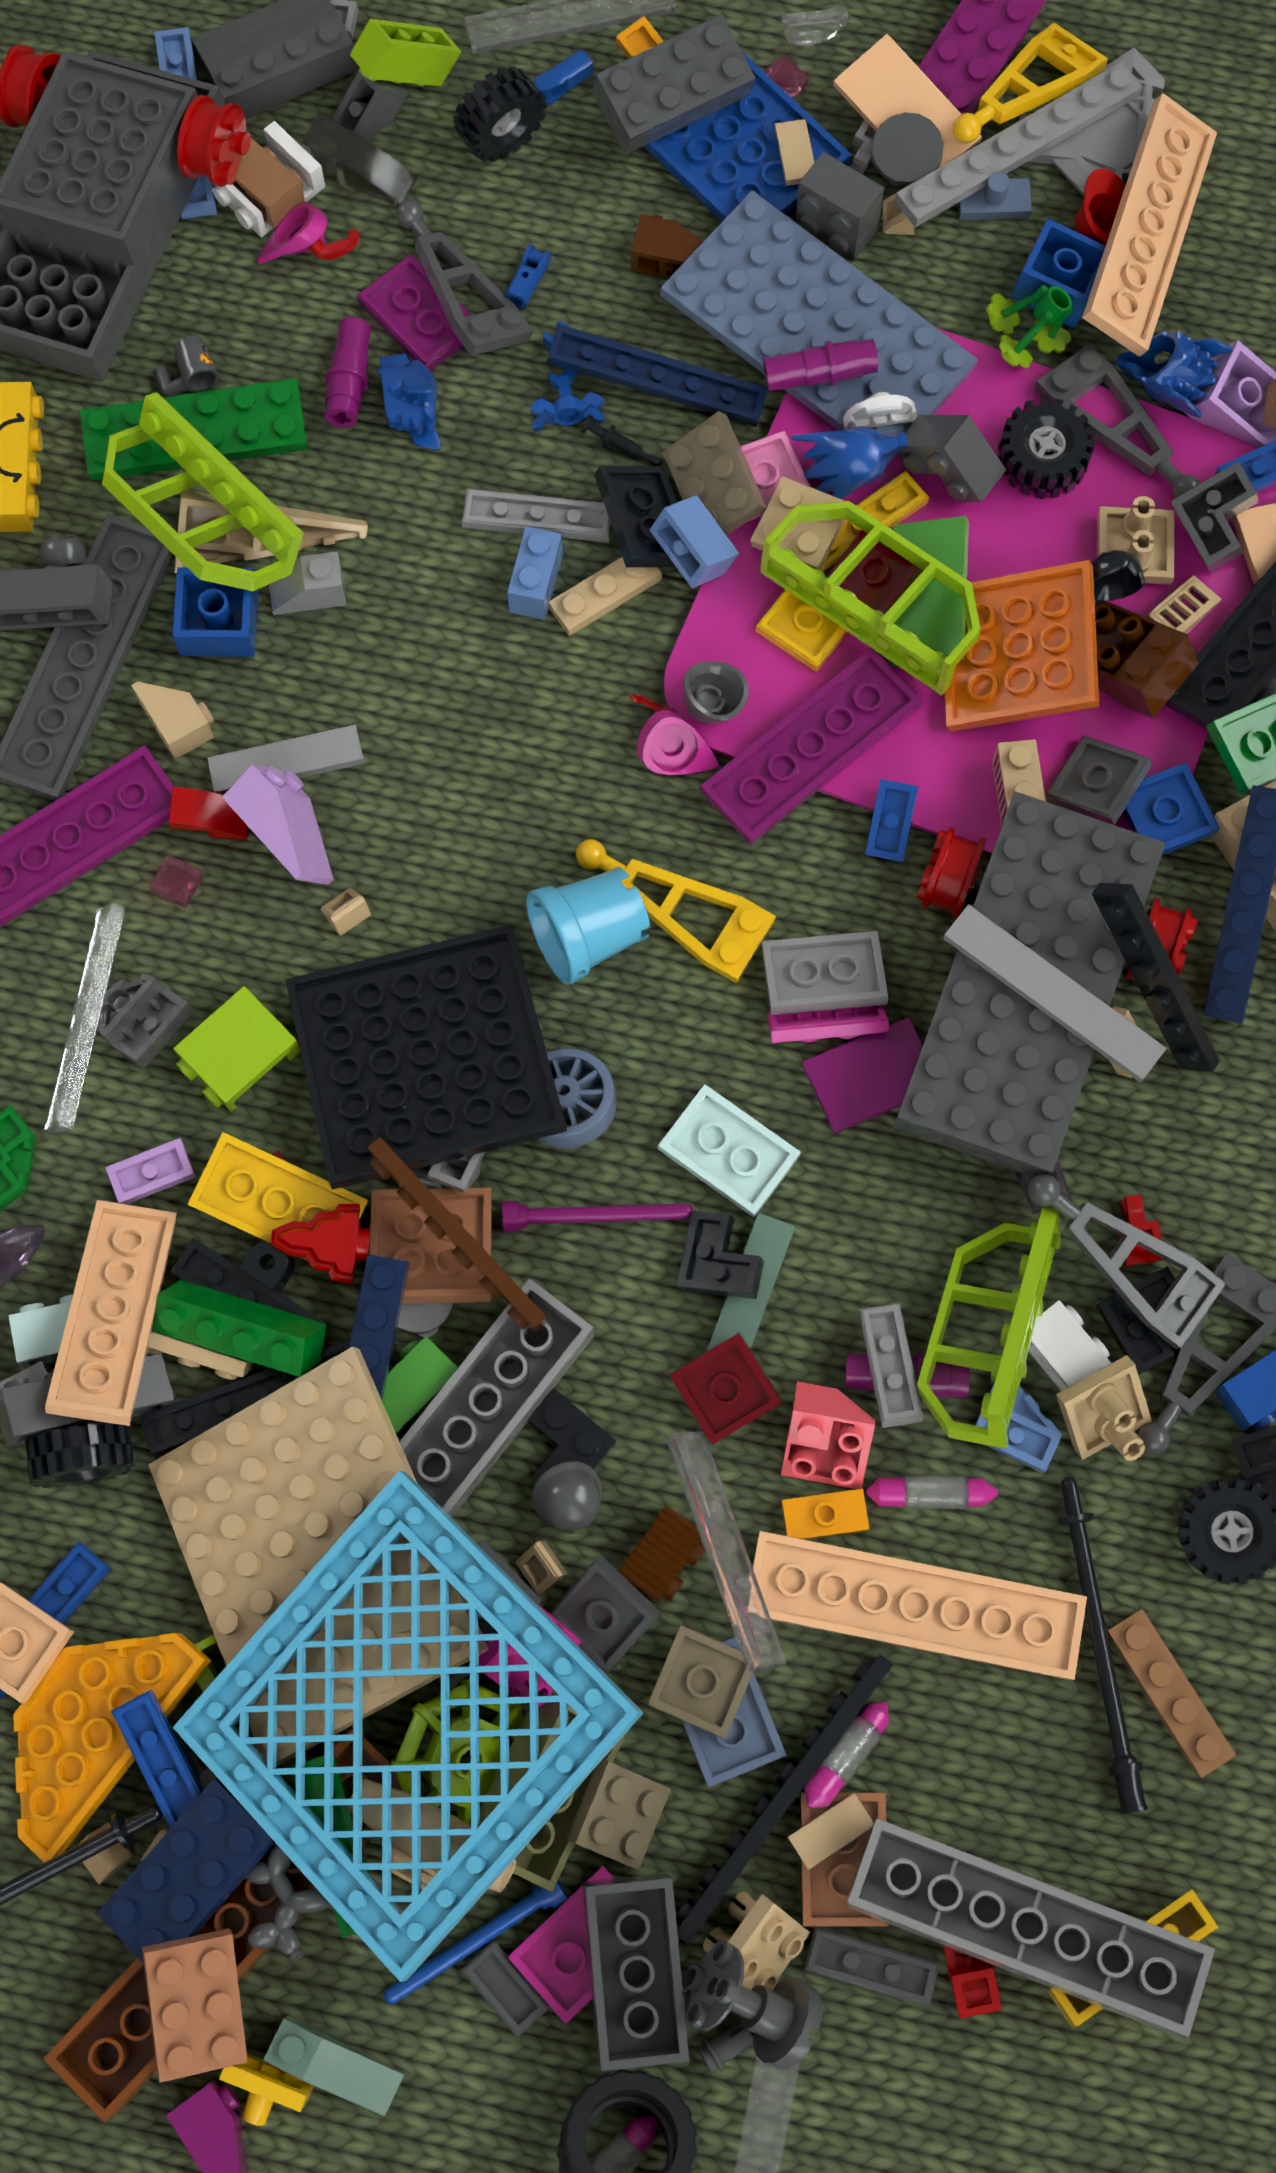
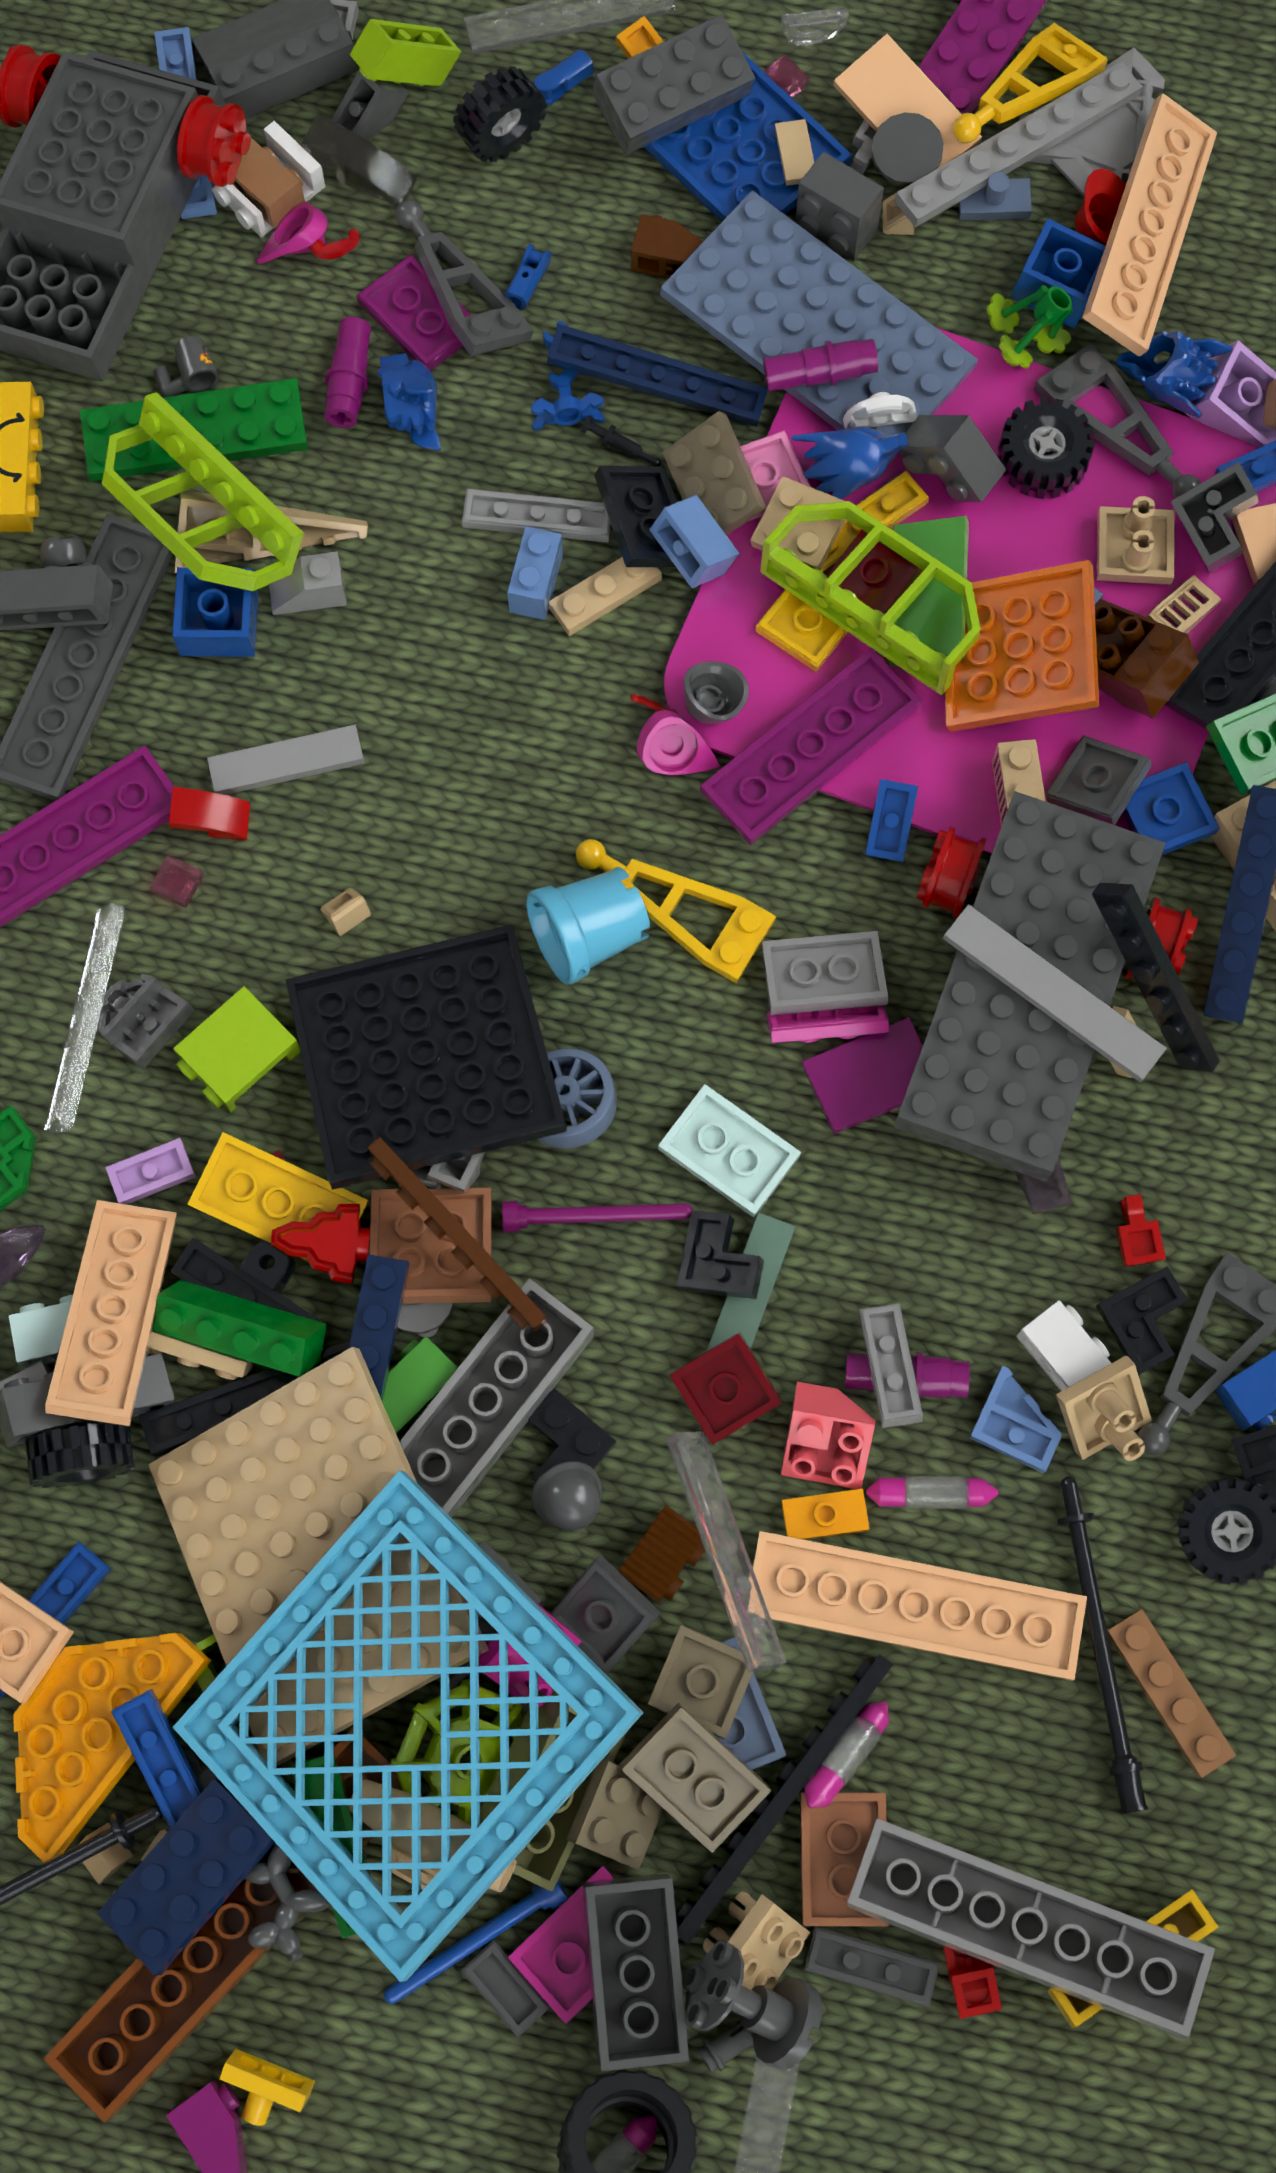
tan slope [131,682,214,760] -> none
nougat plate [142,1928,248,2083] -> none
lavender slope [222,764,334,885] -> none
sand green slope [263,2015,405,2116] -> none
tan slope [515,1541,569,1596] -> none
tan piece [787,1793,874,1870] -> none
lime plate [917,1207,1061,1449] -> none
plate [1028,1174,1226,1348] -> none
black hair [1090,550,1145,601] -> none
none -> dark tan plate [619,1702,771,1853]

